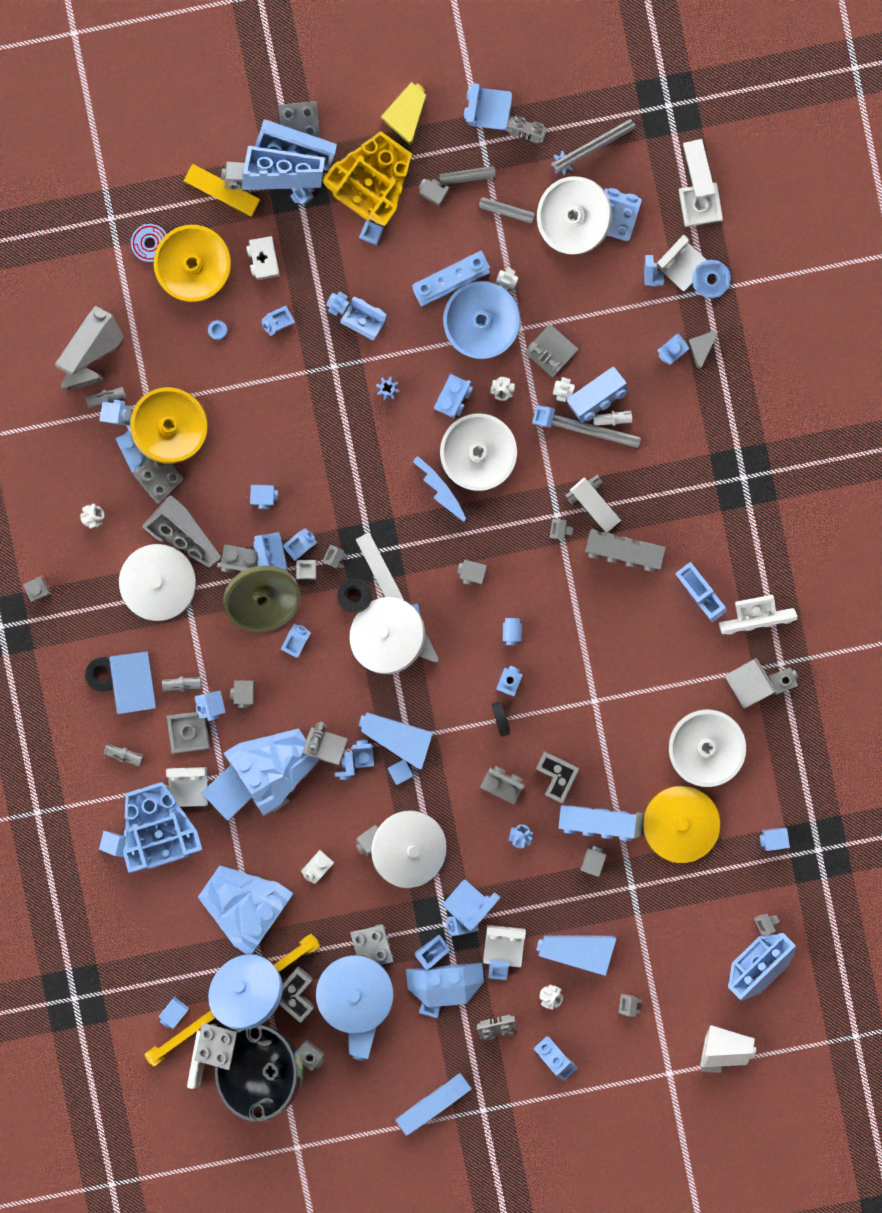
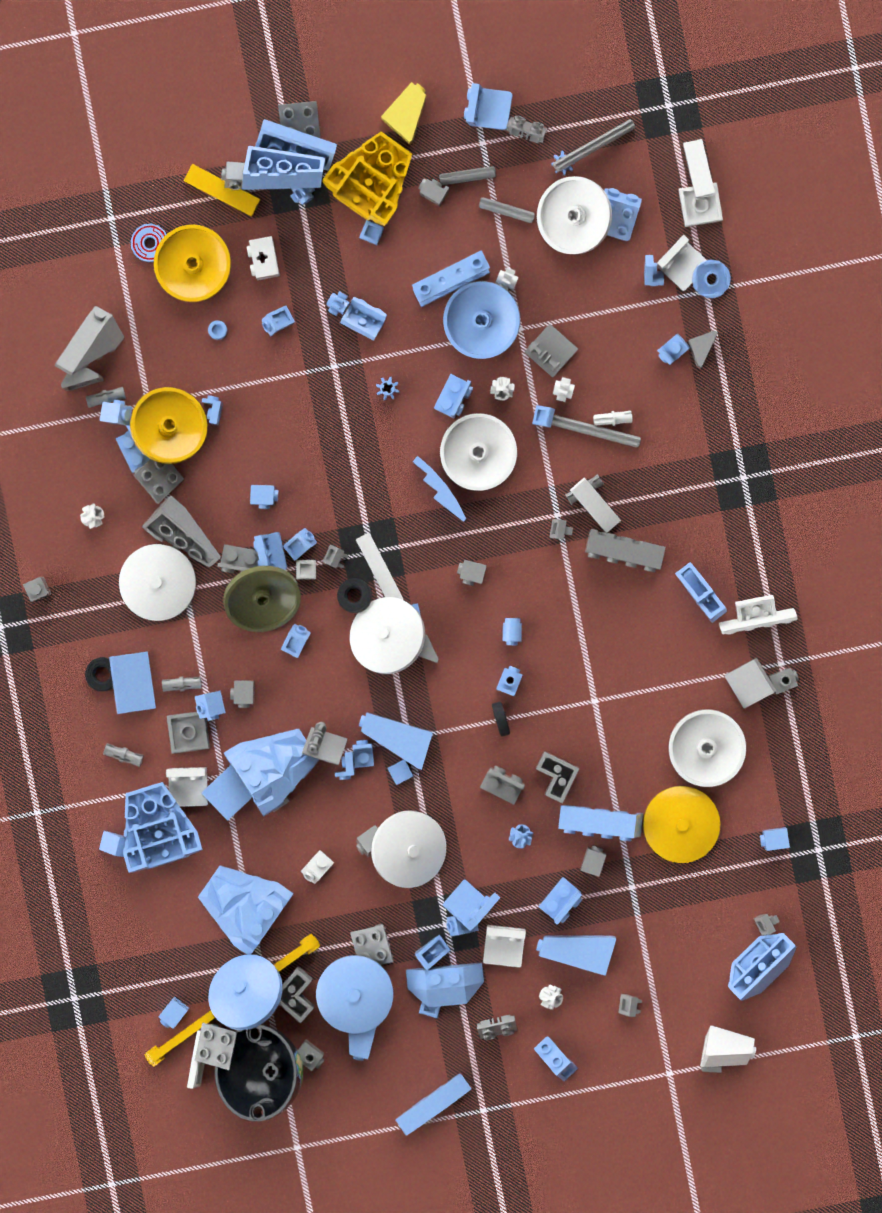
light blue tile [488,960,509,980] -> none
light blue brick [566,366,629,423] -> none
none -> light blue bracket [202,395,223,425]
none -> light blue bracket [539,877,582,925]

